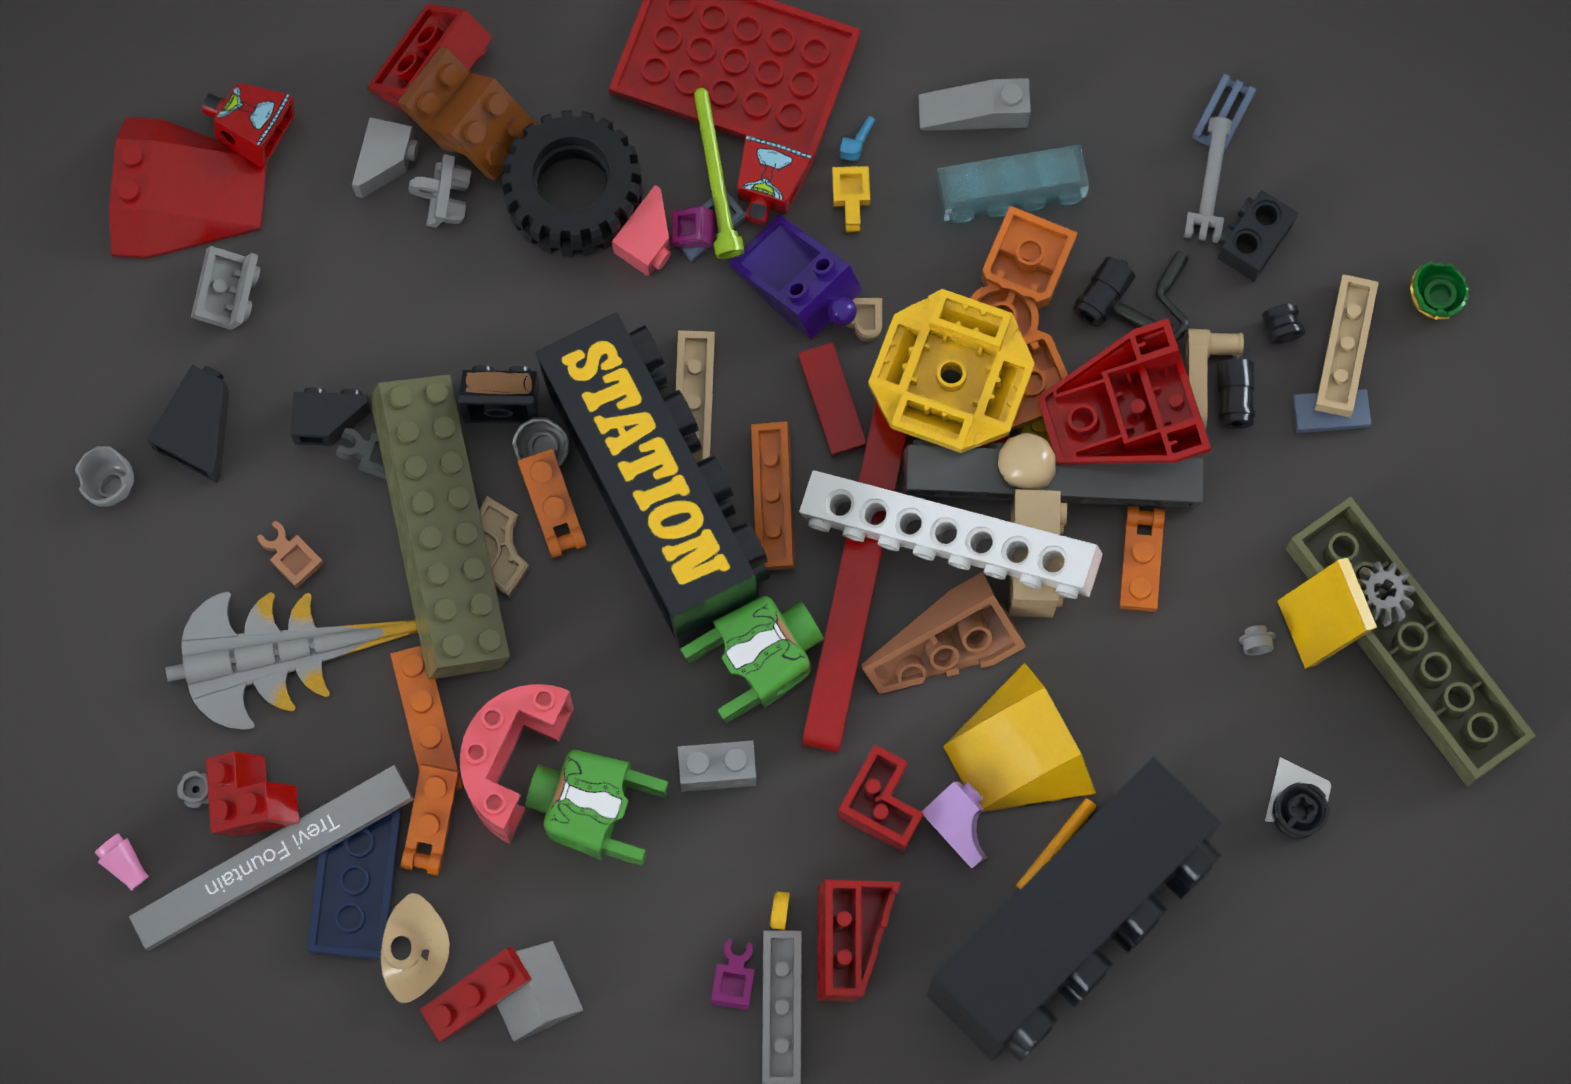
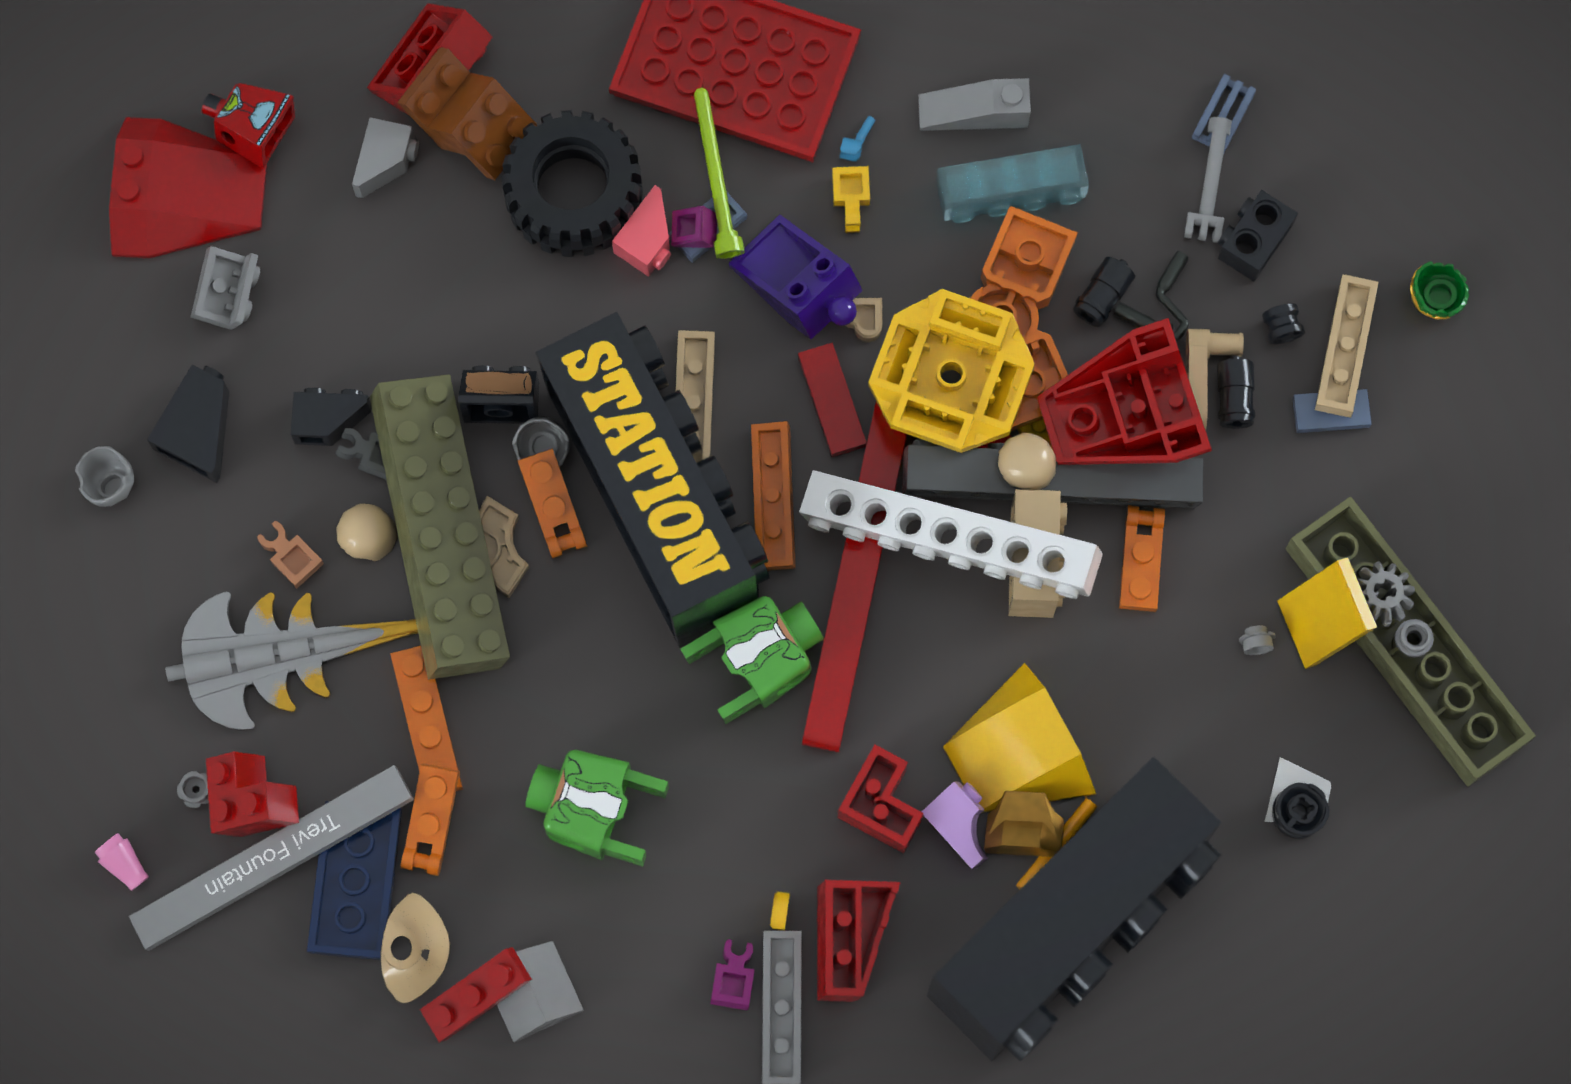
light grey hips [408,154,471,228] -> none
coral cylinder [460,684,574,844] -> none
light grey brick [678,741,757,792] -> none
red torso [737,132,813,226] -> none
nougat wedge [861,572,1026,694] -> none
none -> tan hair [336,503,398,561]
none -> pearl gold slope [984,791,1064,857]
none -> light grey plate [1395,619,1434,657]

